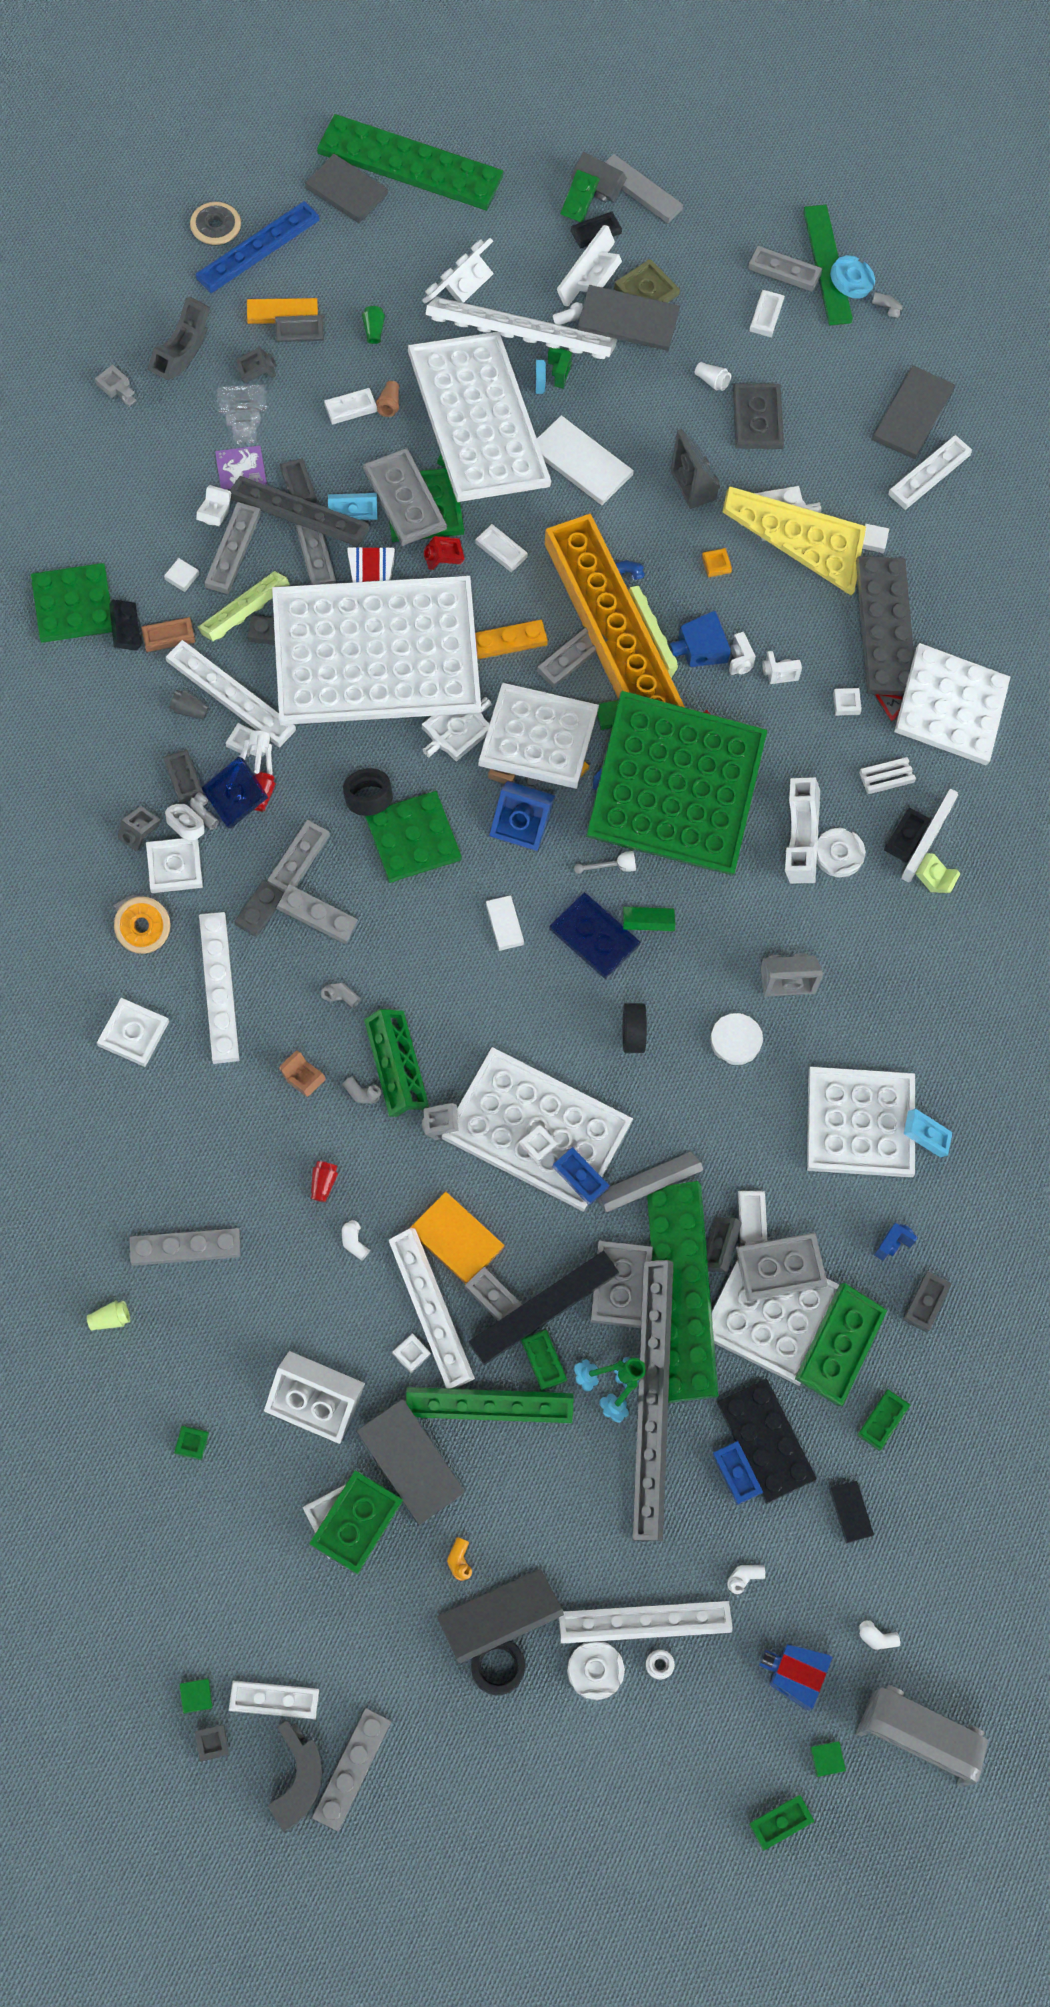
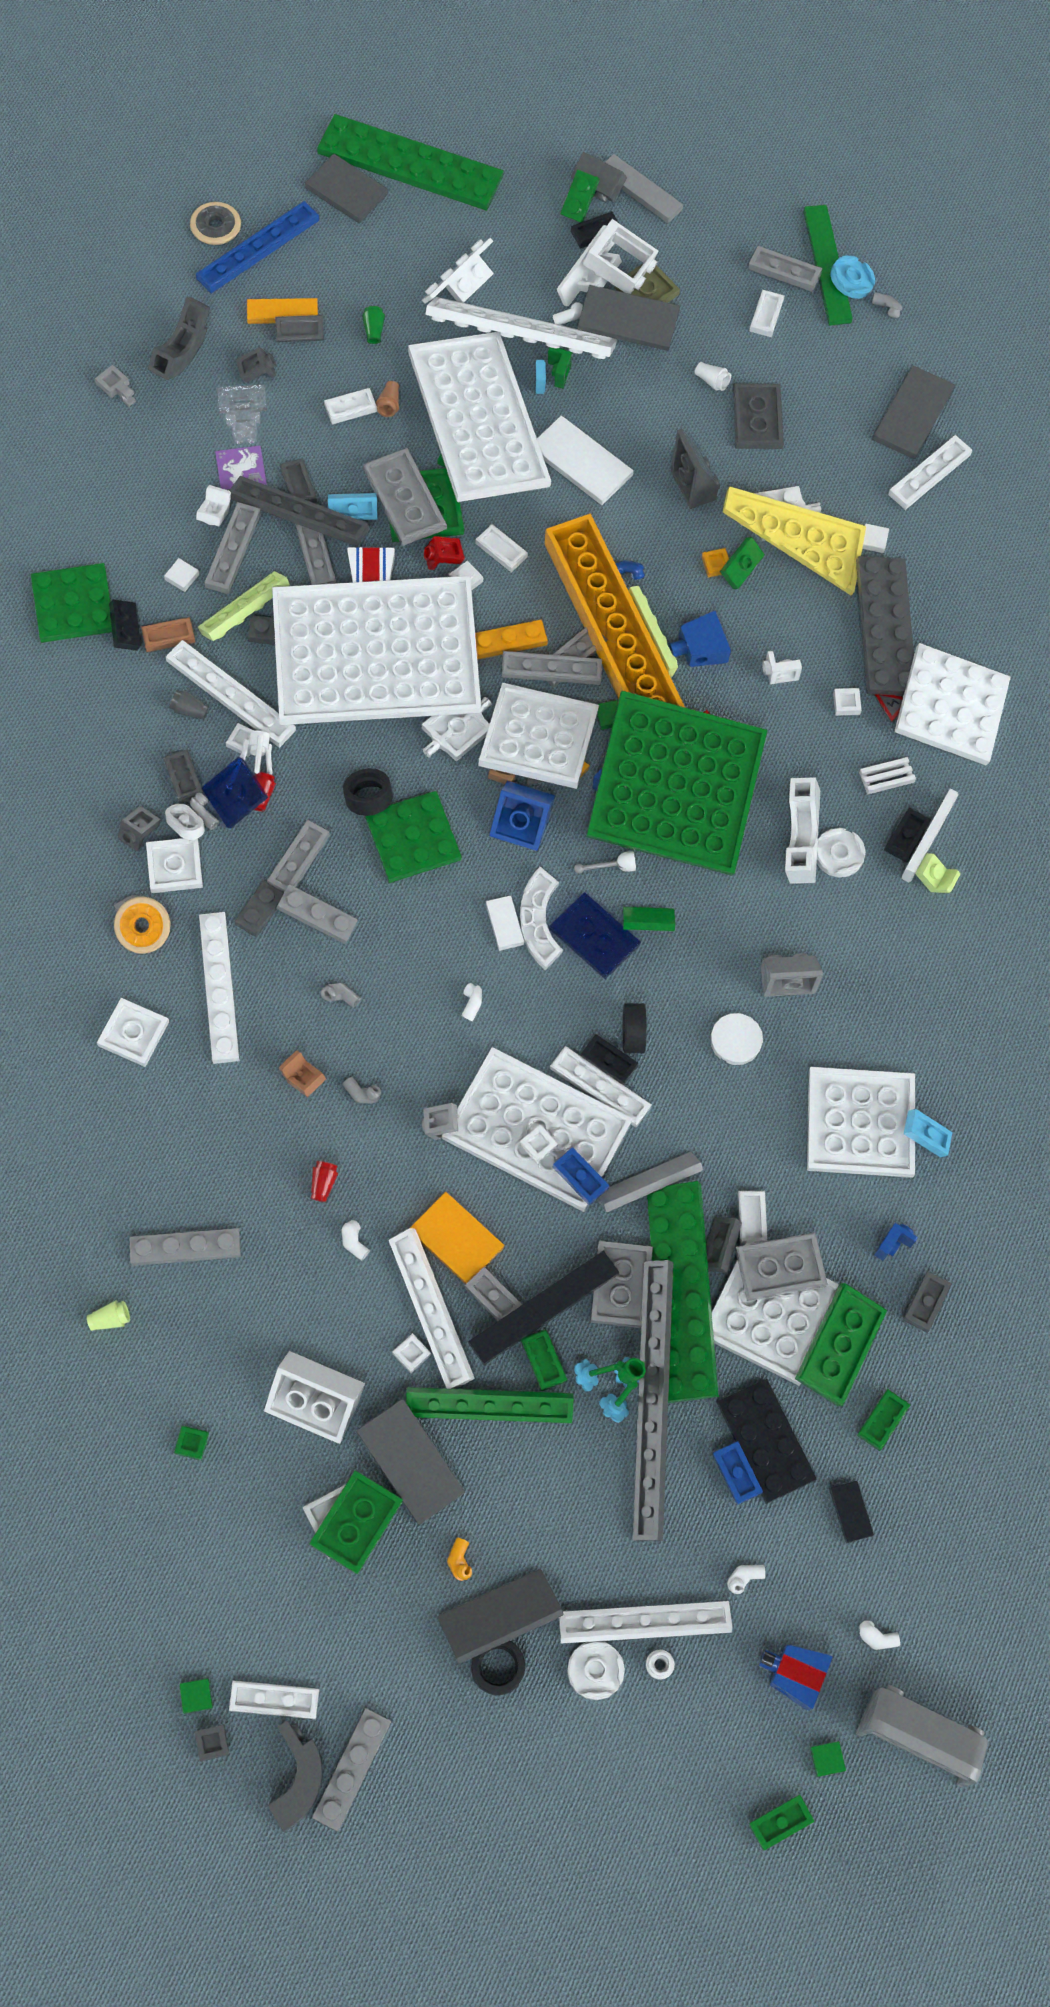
green fence [364,1009,429,1117] -> none
white bracket [729,632,756,675] -> none
none -> white plate [449,561,483,590]
none -> white arm [461,983,482,1021]
none -> light grey tile [501,651,602,685]
none -> white tile [520,867,563,970]
none -> white tile [550,1046,652,1127]
none -> black plate [580,1034,639,1085]
none -> white window [583,219,658,294]
none -> green plate [720,537,765,589]

